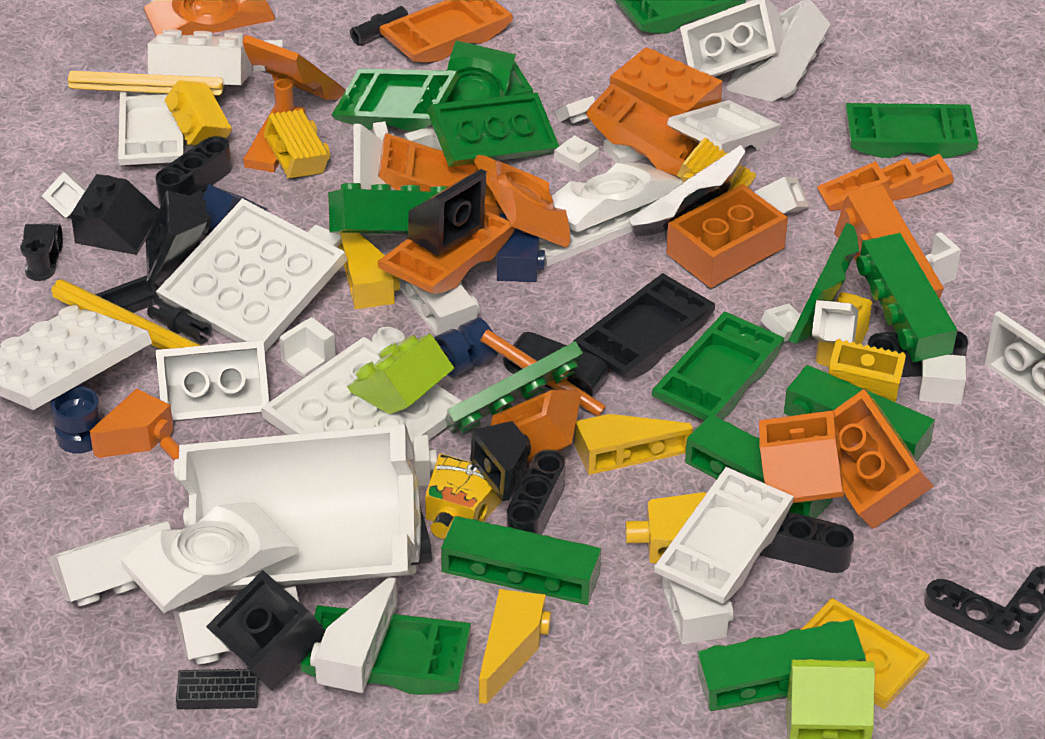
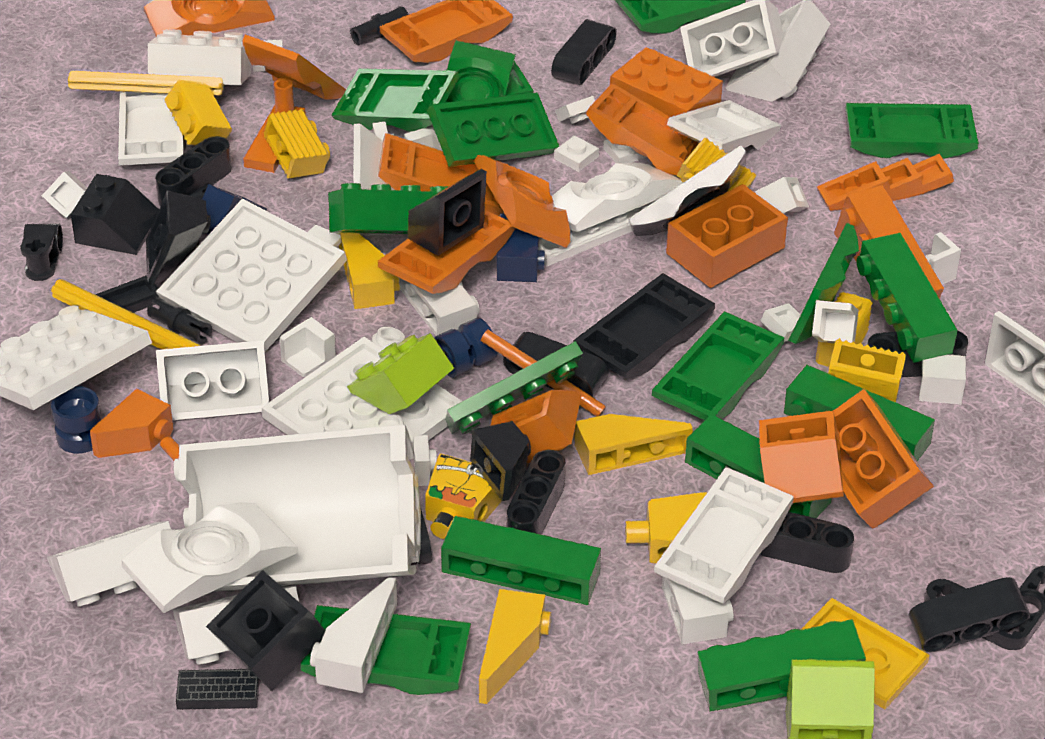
none -> black beam [551,19,617,85]
none -> black beam [908,577,1030,652]

